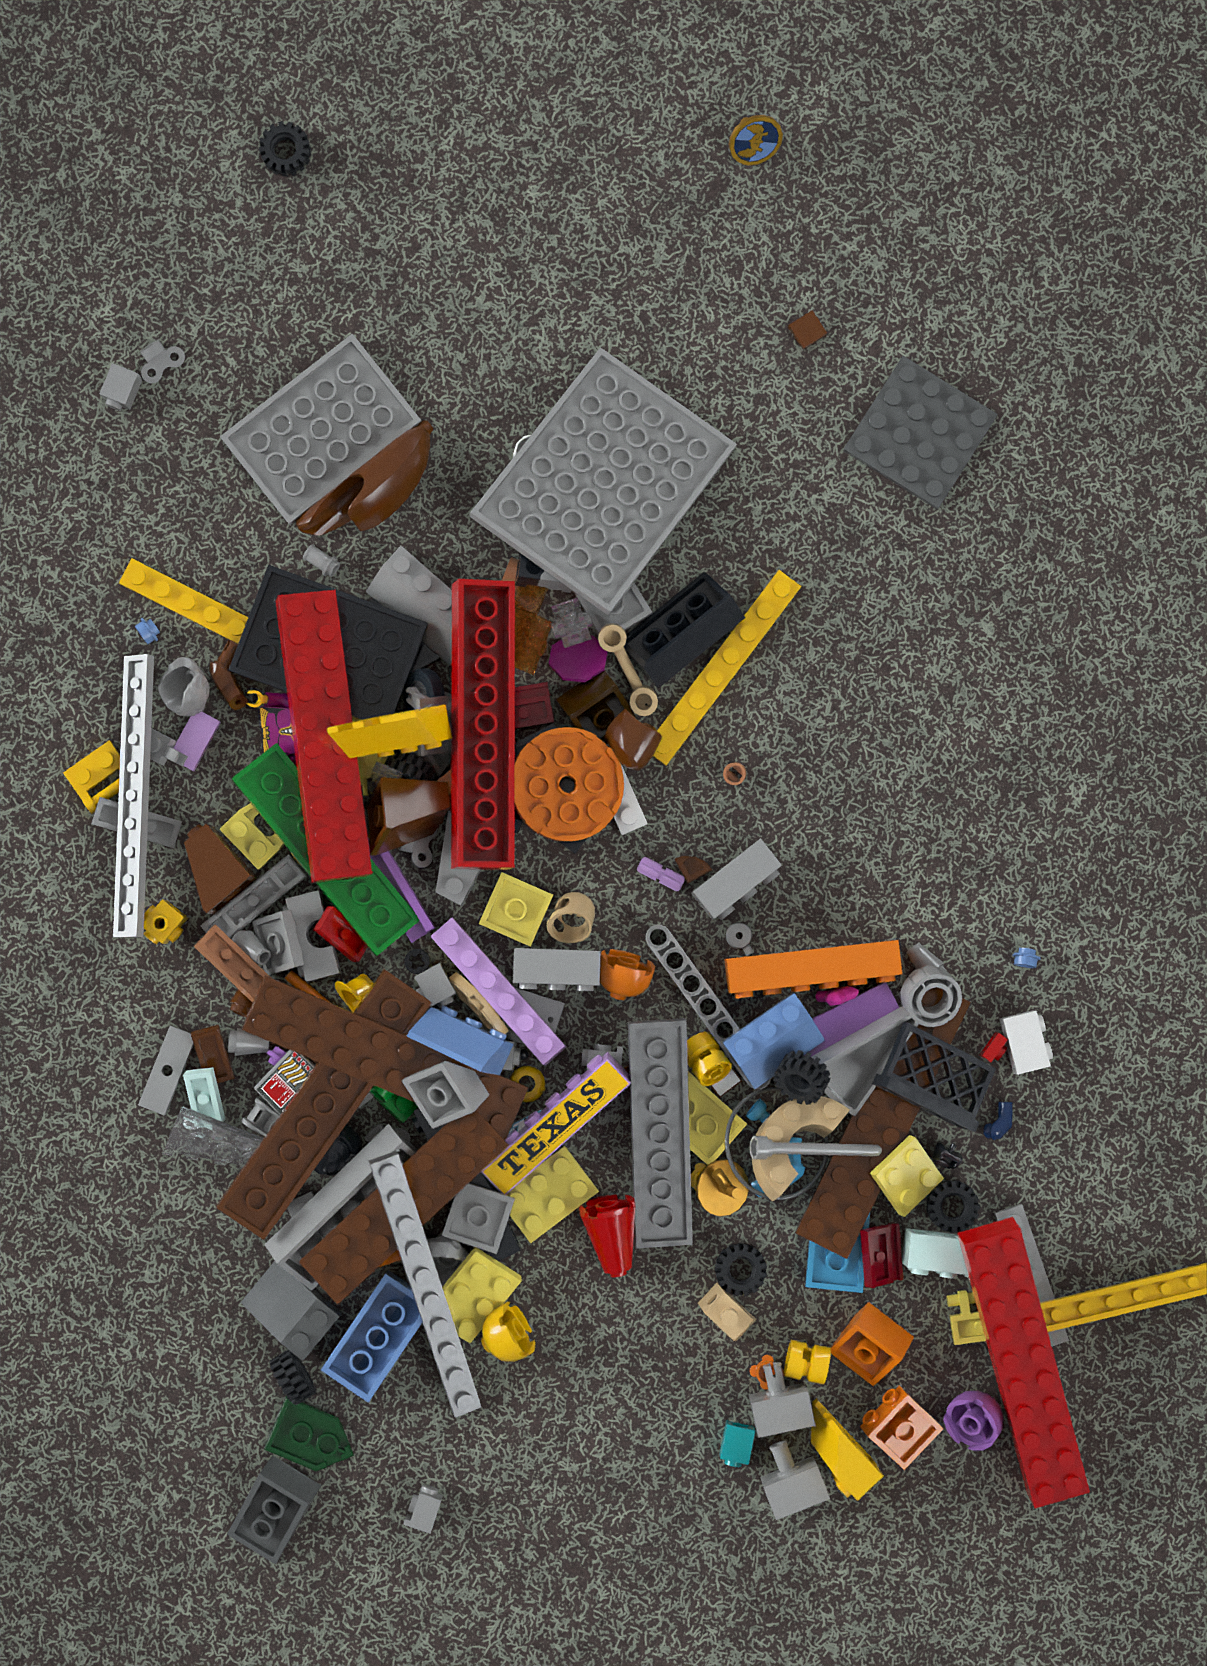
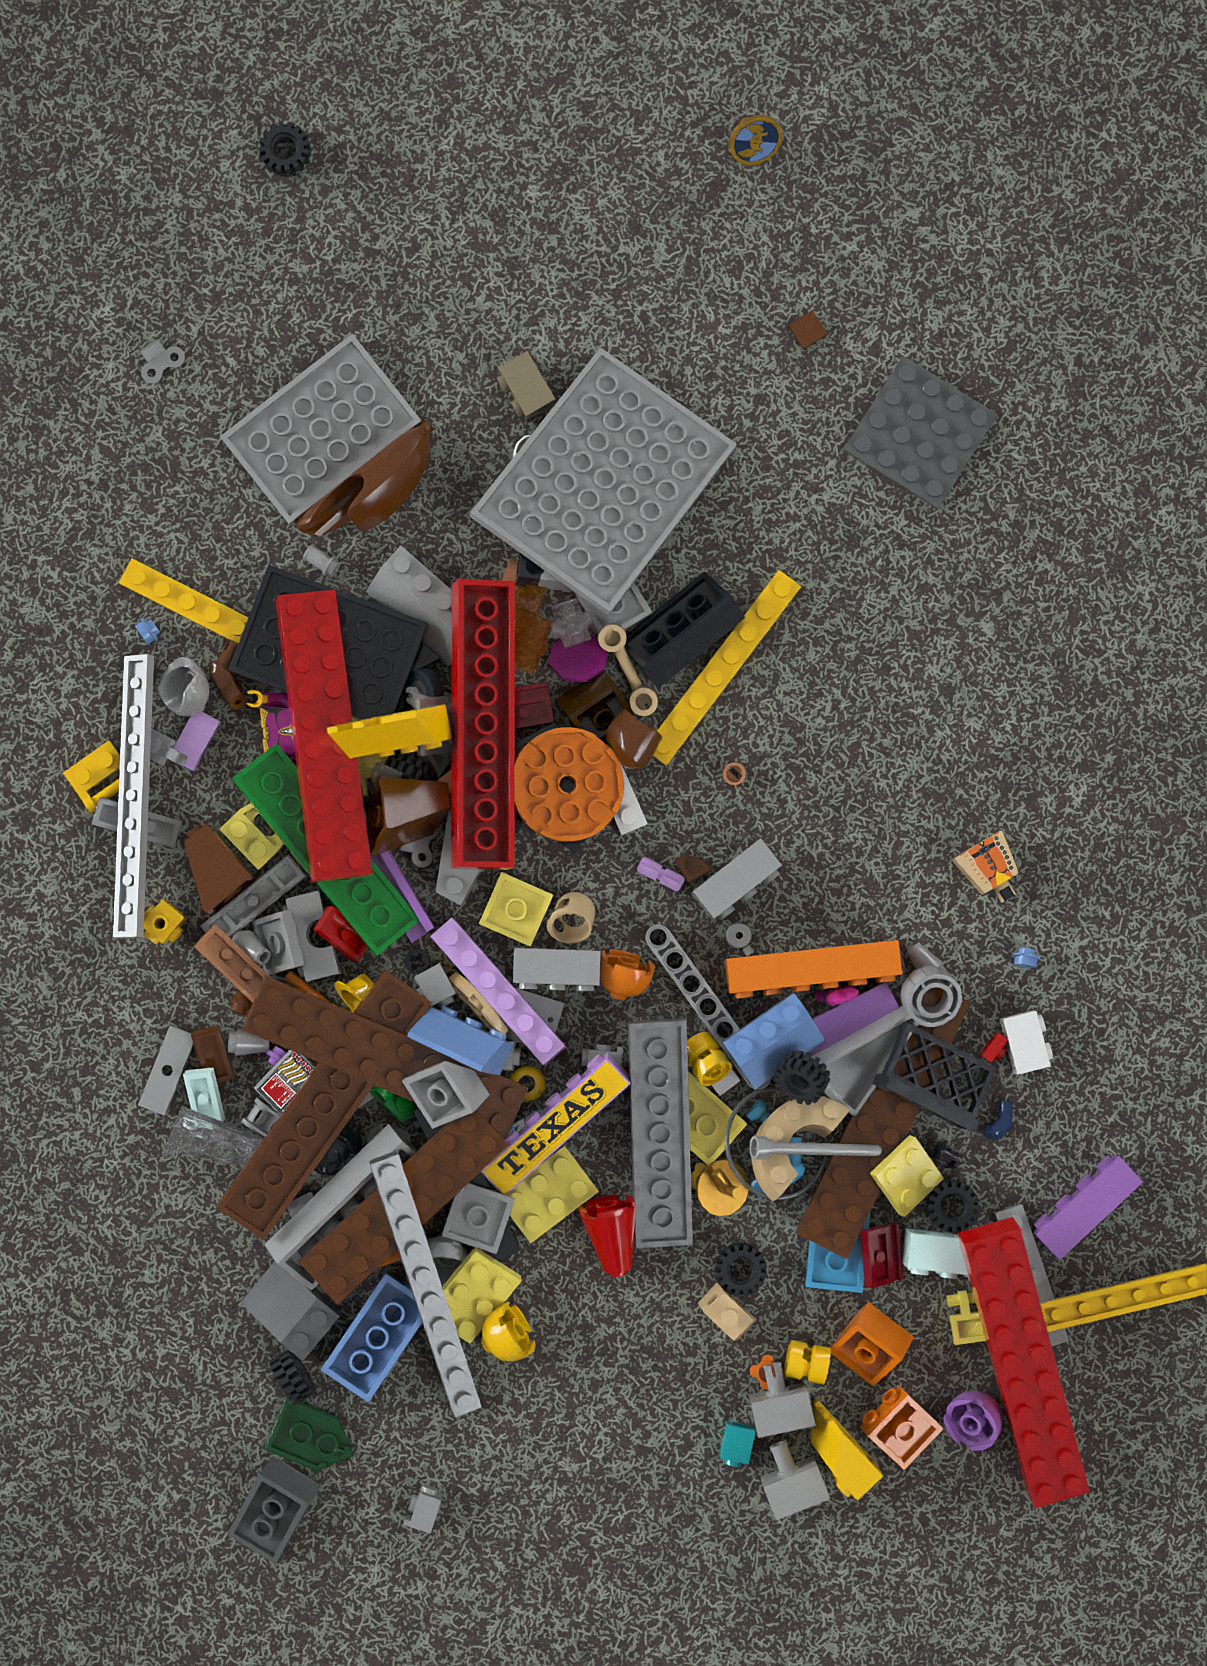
light grey brick [99,363,143,411] -> none
none -> dark tan brick [497,351,556,421]
none -> torso [952,831,1018,903]
none -> medium lavender brick [1032,1155,1143,1260]

